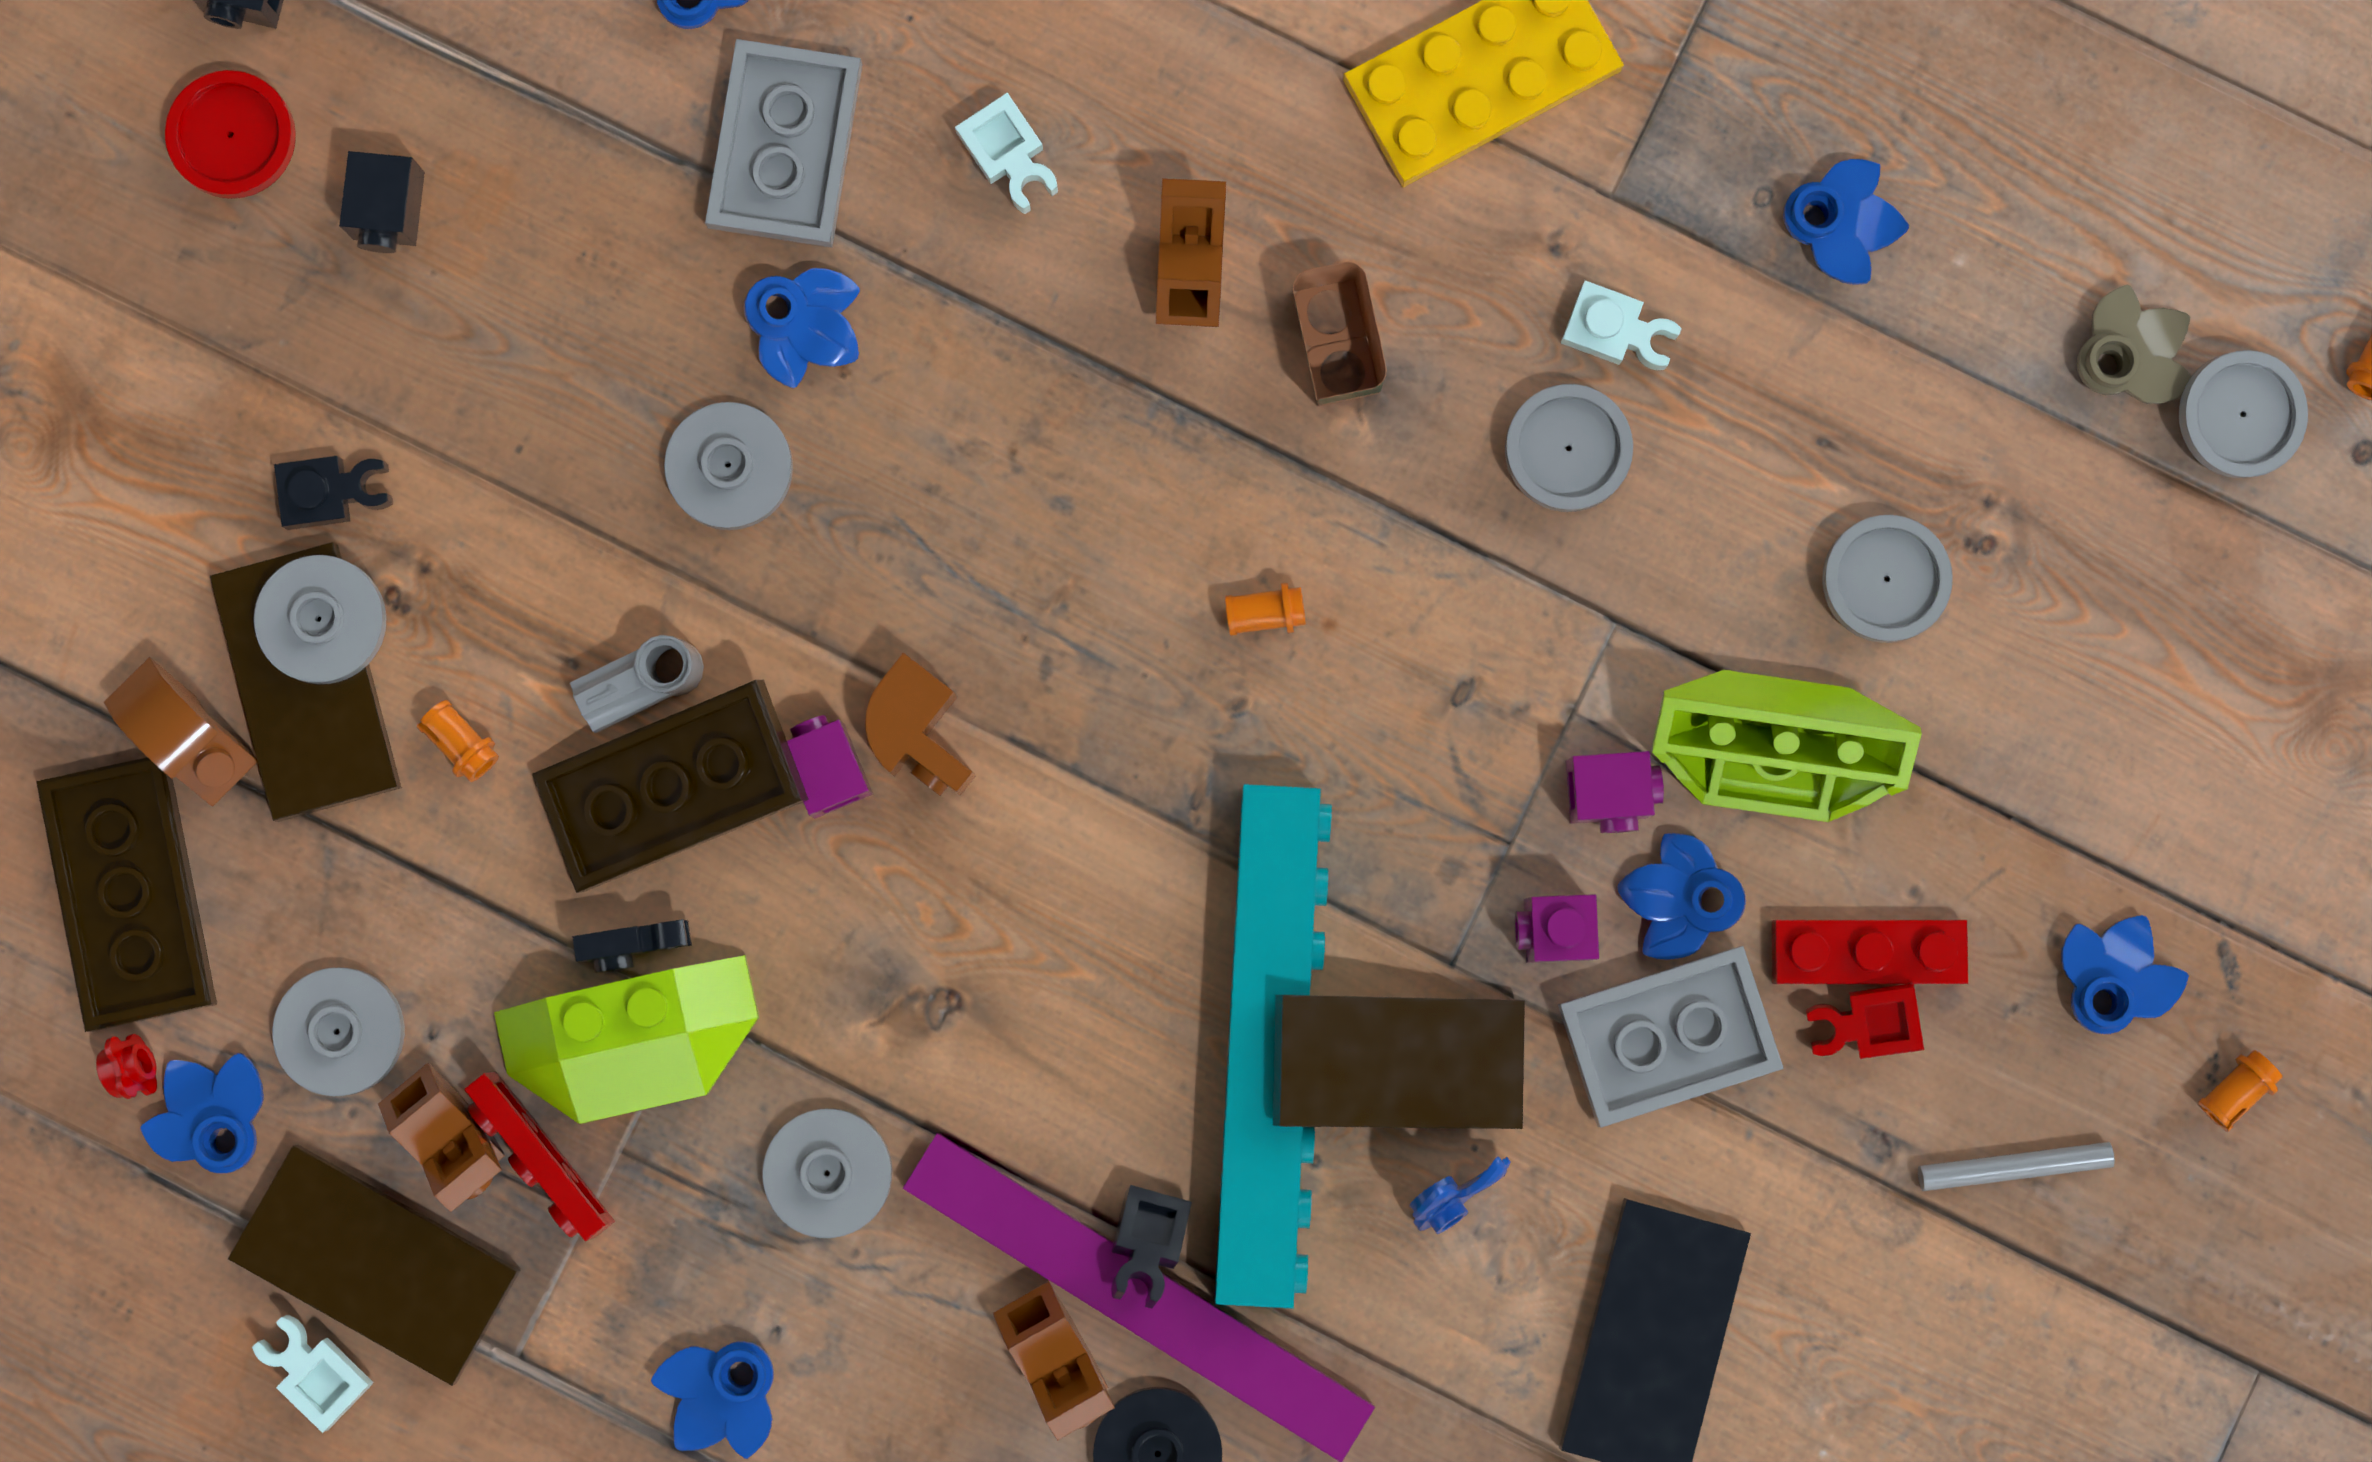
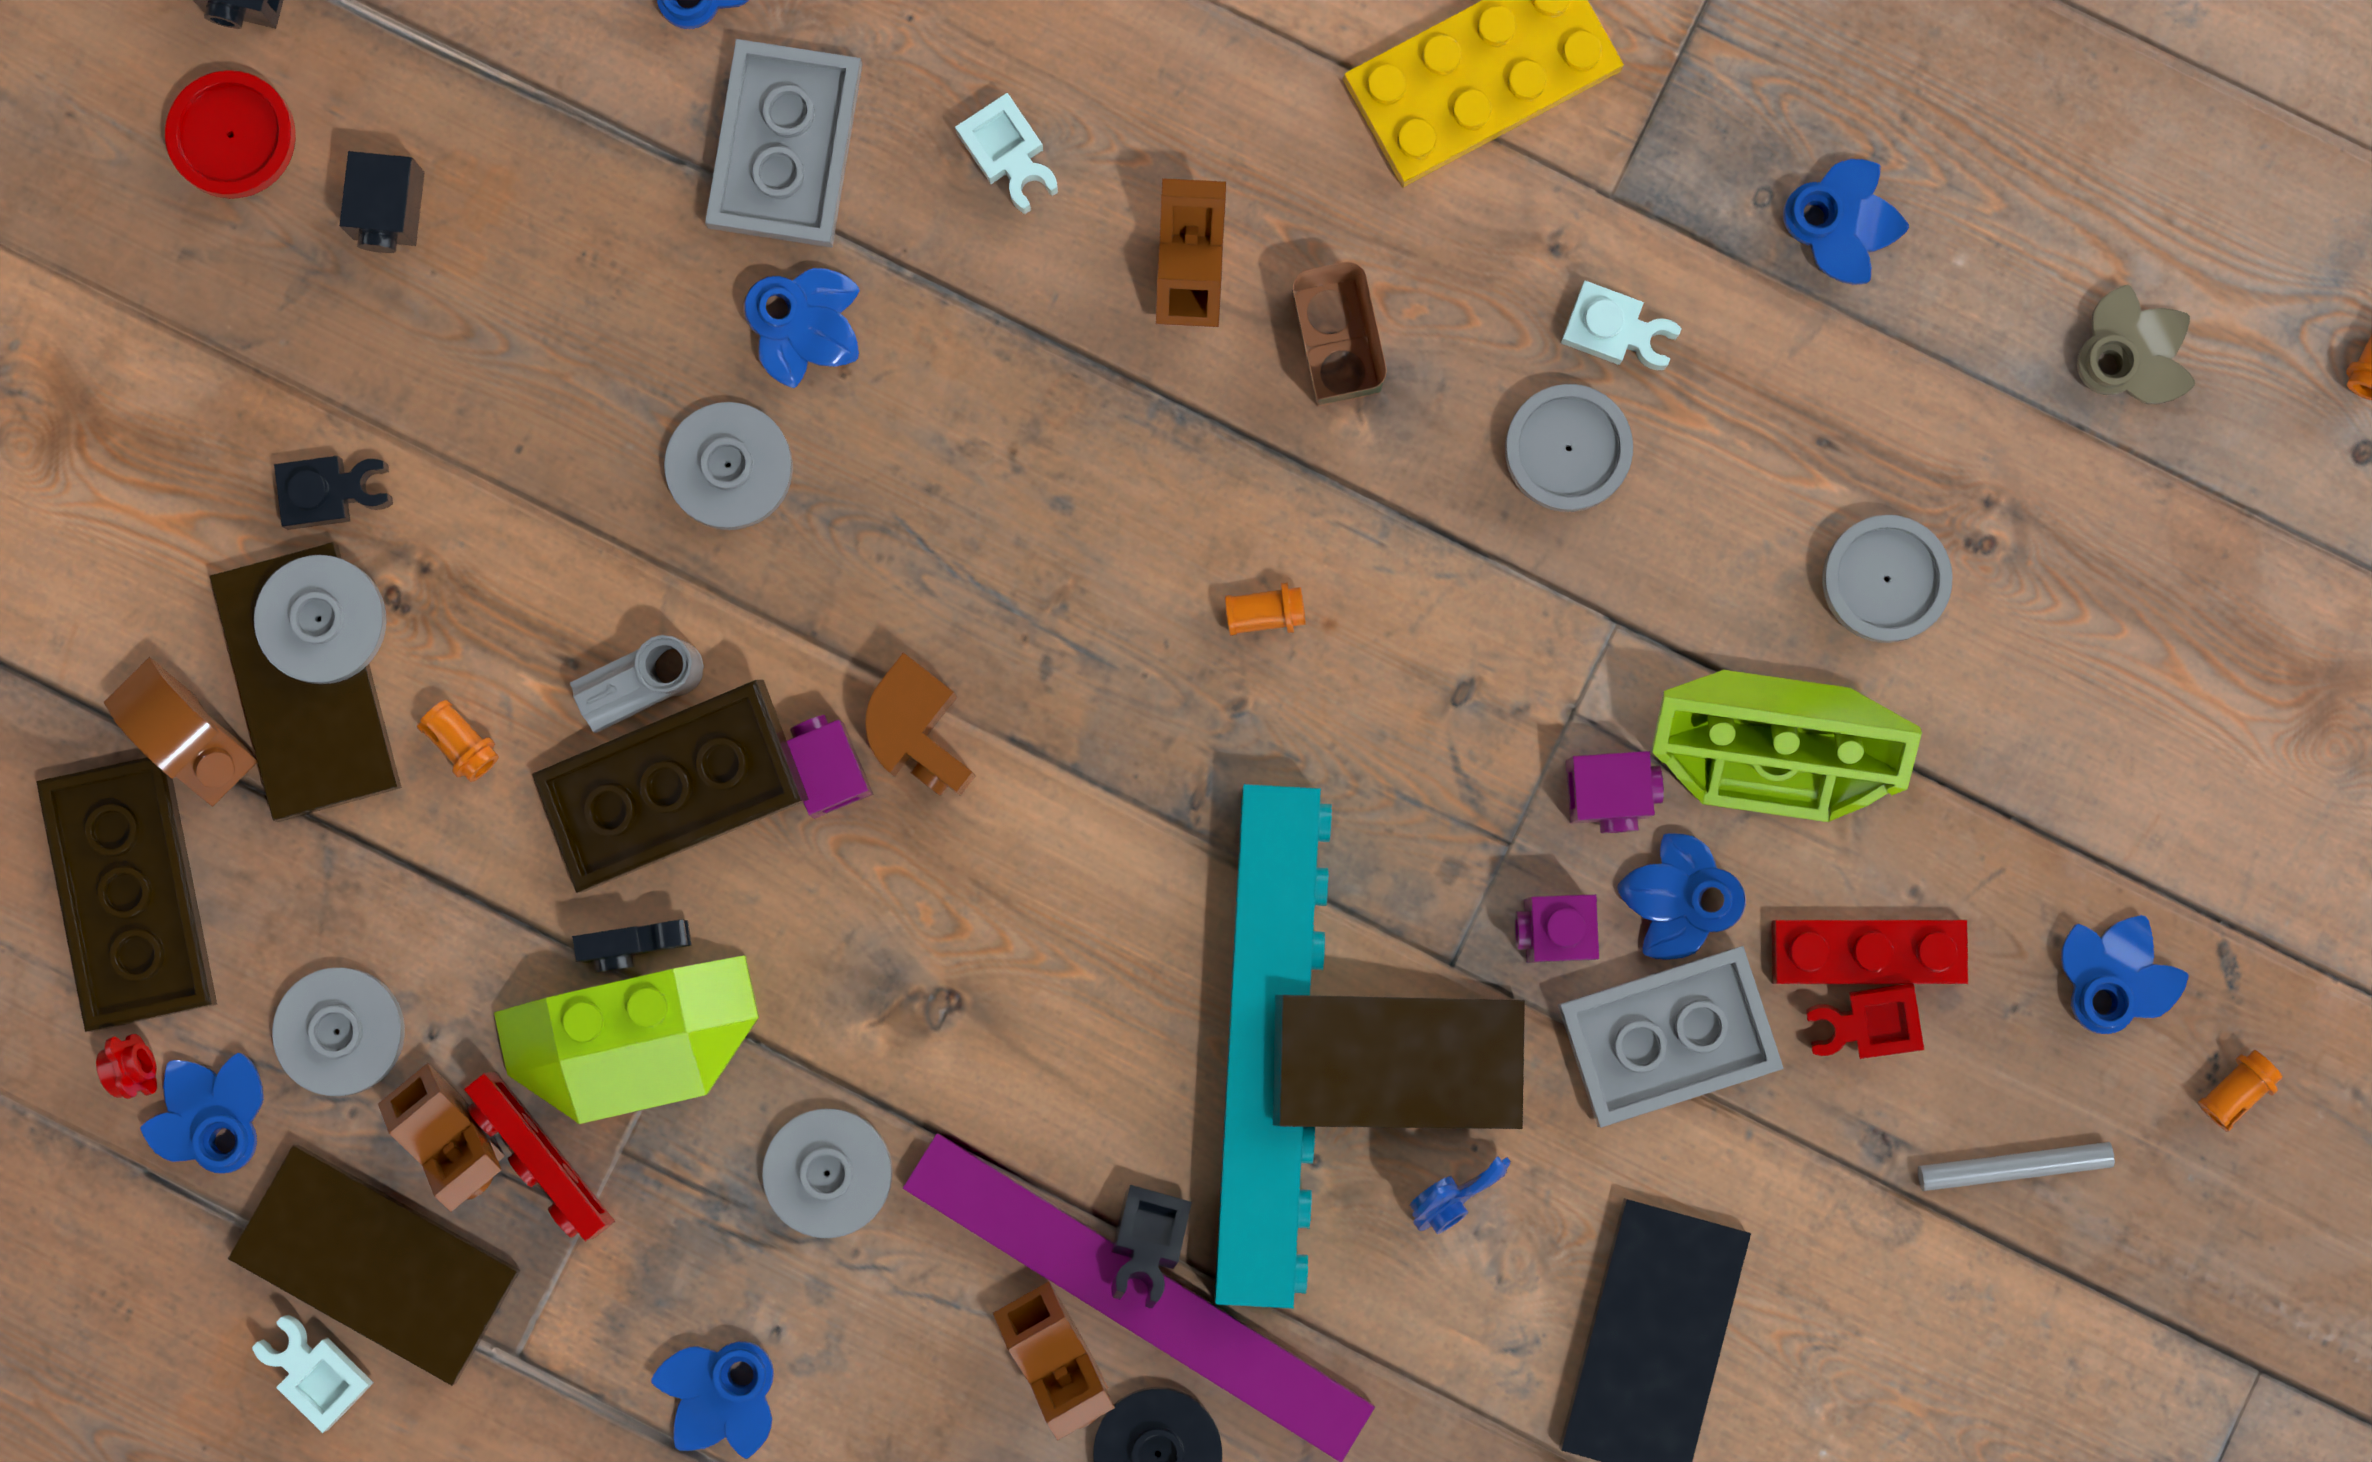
light grey piece [2179,350,2308,478] -> none

